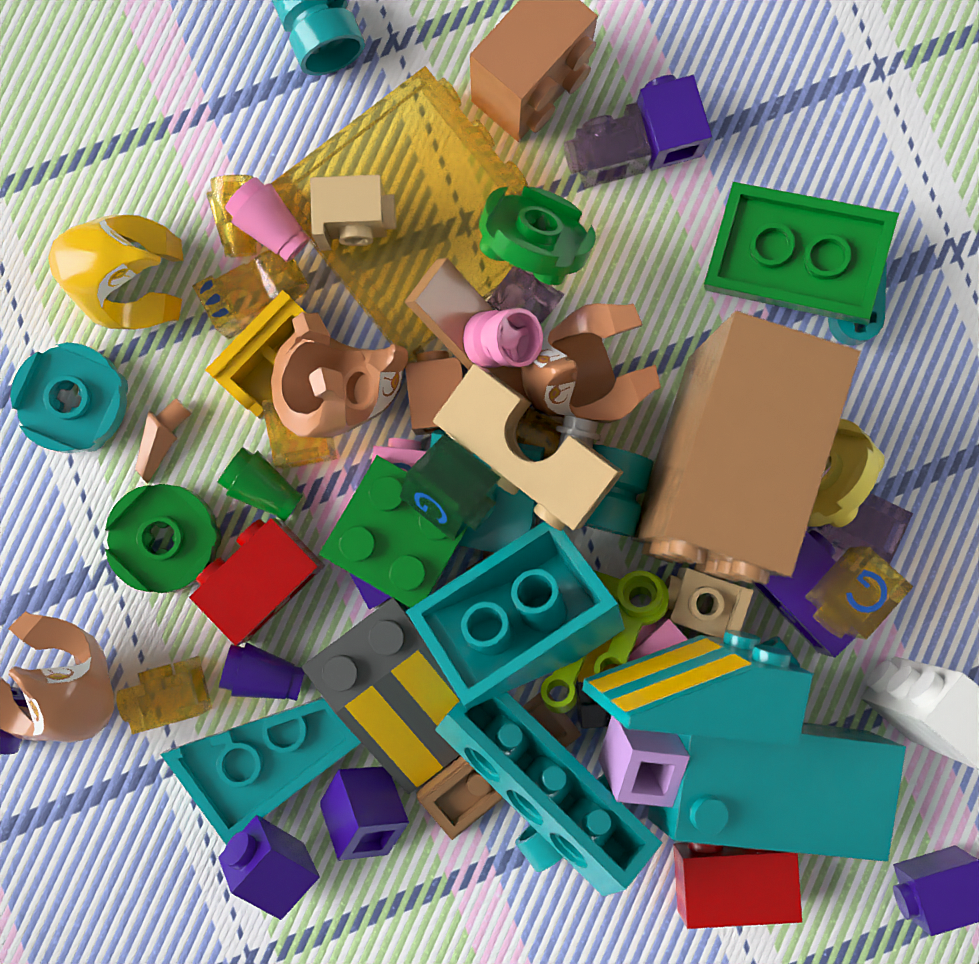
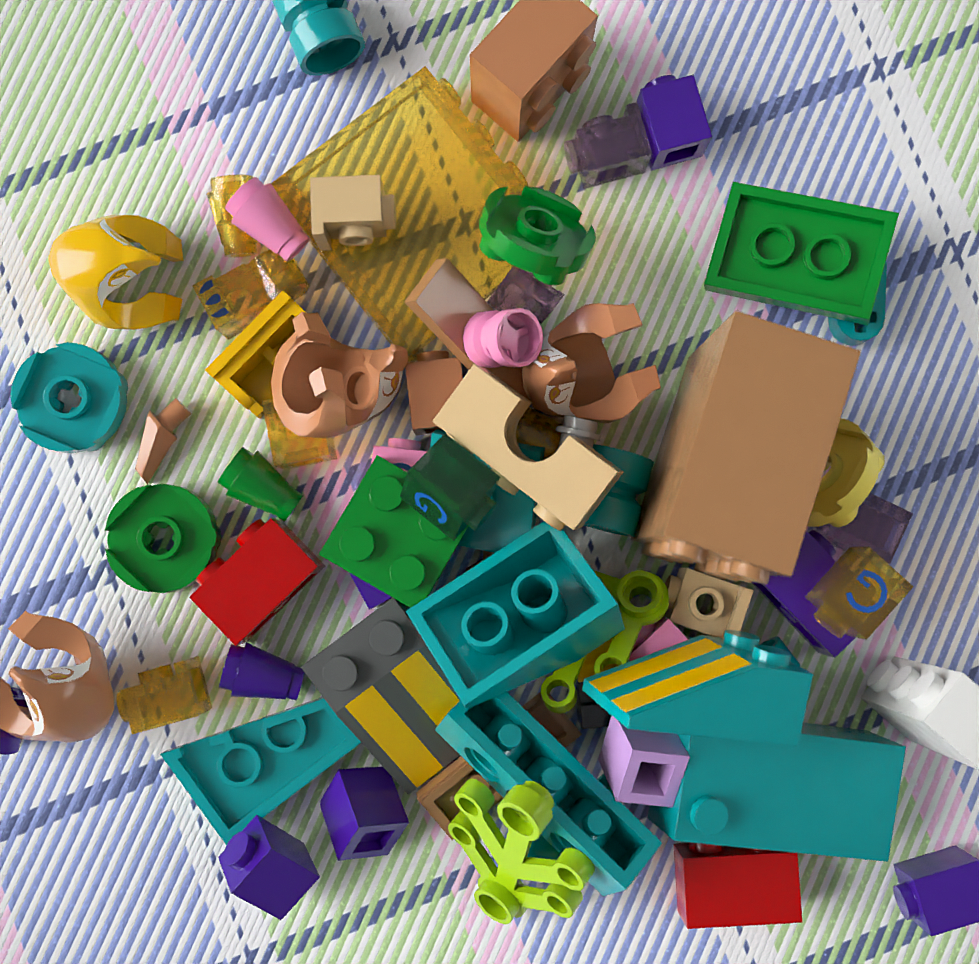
none -> lime plant [448,779,595,924]

